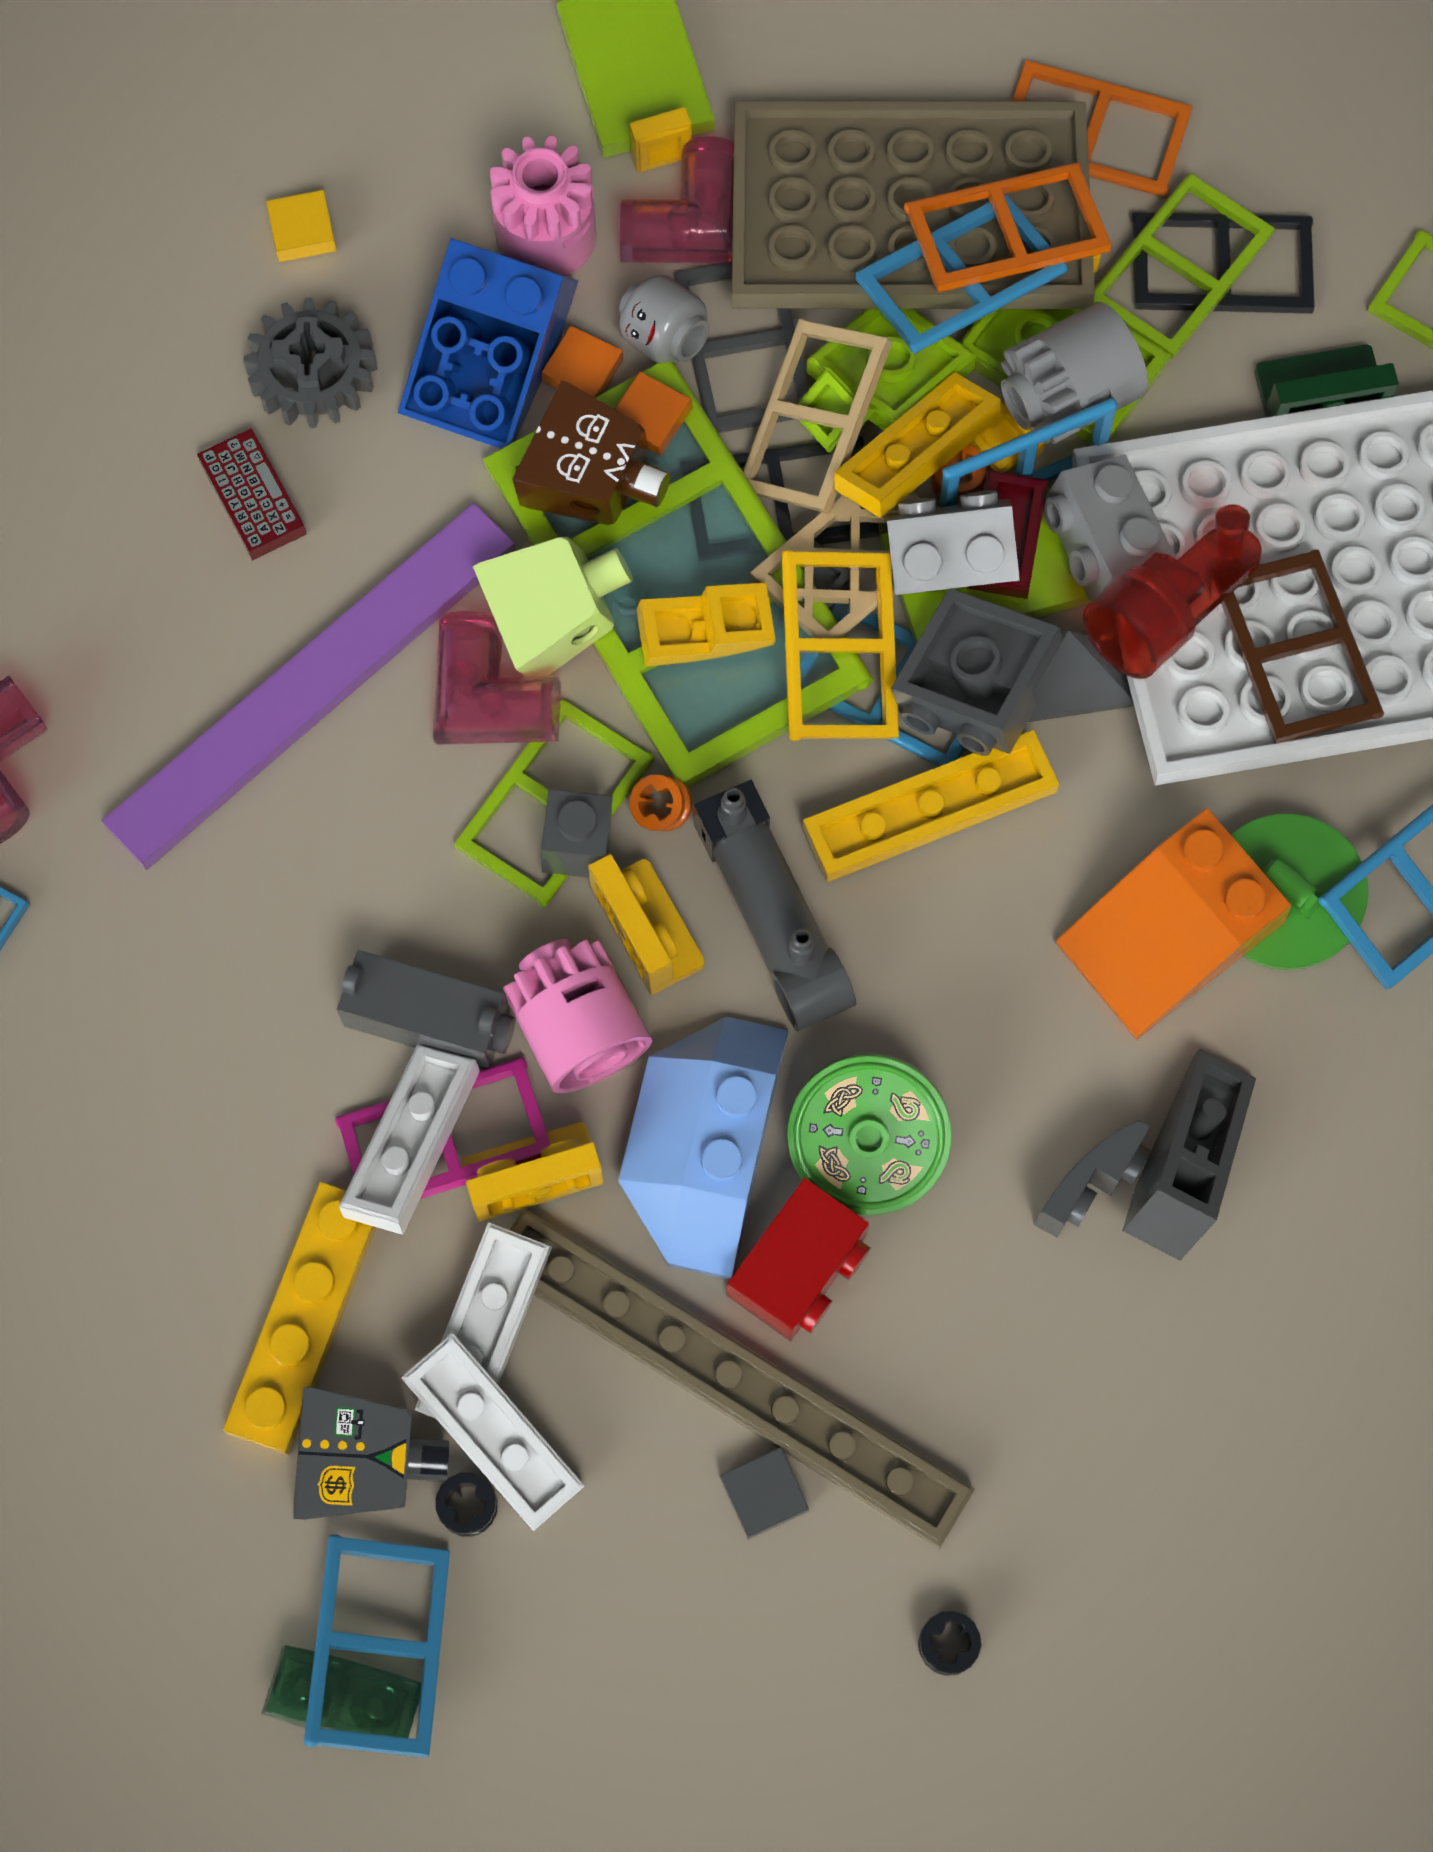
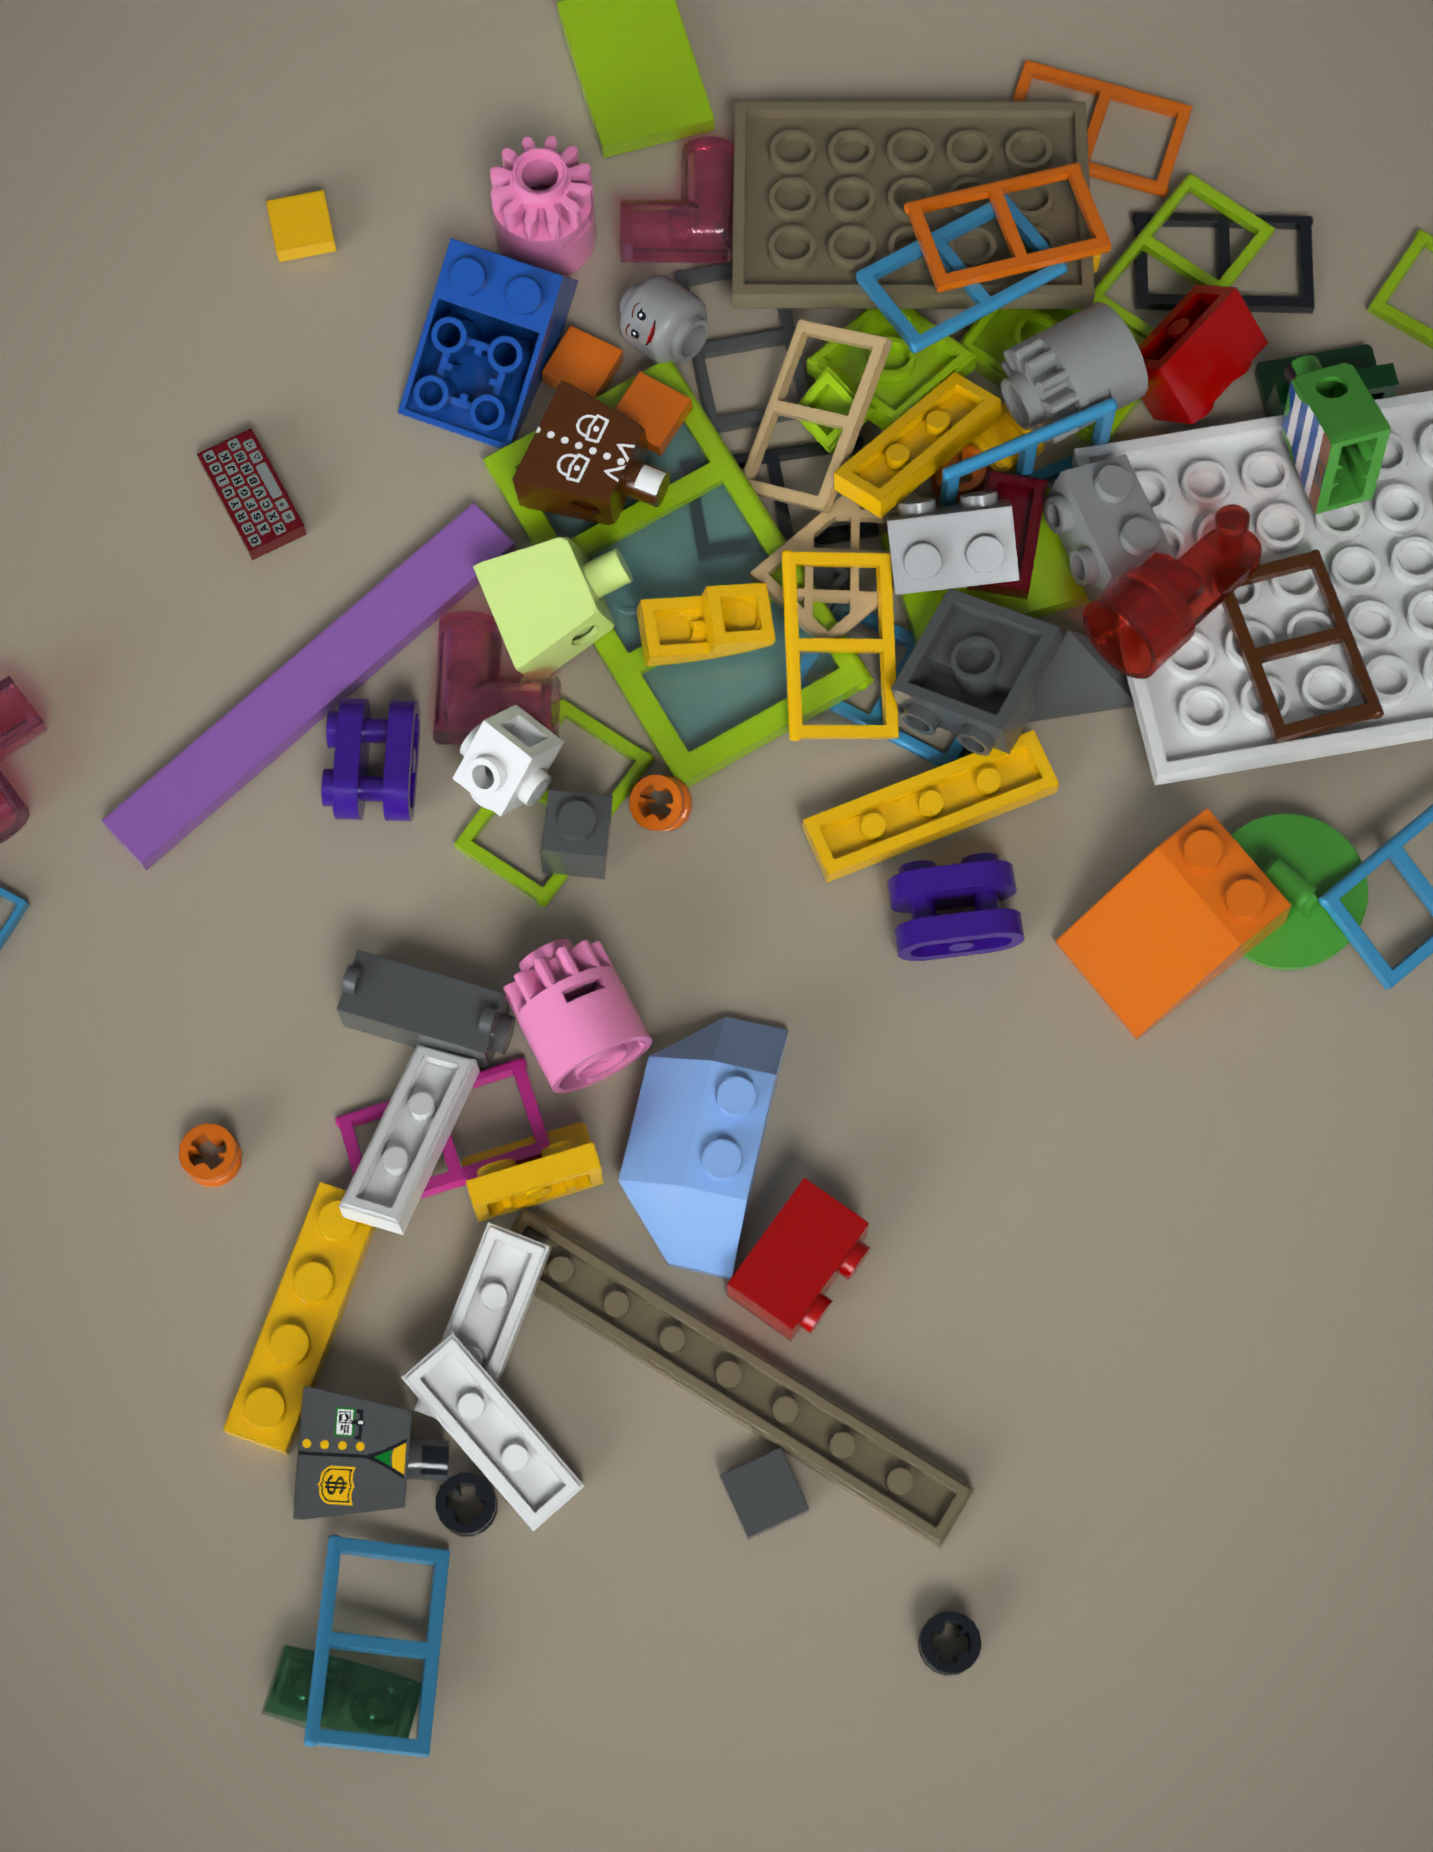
dark grey gear [244,298,377,428] -> none
yellow bracket [588,854,705,996] -> none
yellow tile [629,107,692,172] -> none
dark grey piece [694,779,857,1031] -> none
bright green shield [787,1053,951,1215] -> none
dark grey slope [1035,1120,1152,1238] -> none
dark grey slope [1122,1049,1256,1261] -> none
none -> orange bush [178,1123,243,1187]
none -> dark purple brick [321,698,420,822]
none -> white brick [453,705,564,817]
none -> dark purple brick [887,852,1025,961]
none -> red brick [1138,284,1268,425]
none -> bright green torso [1282,355,1391,515]

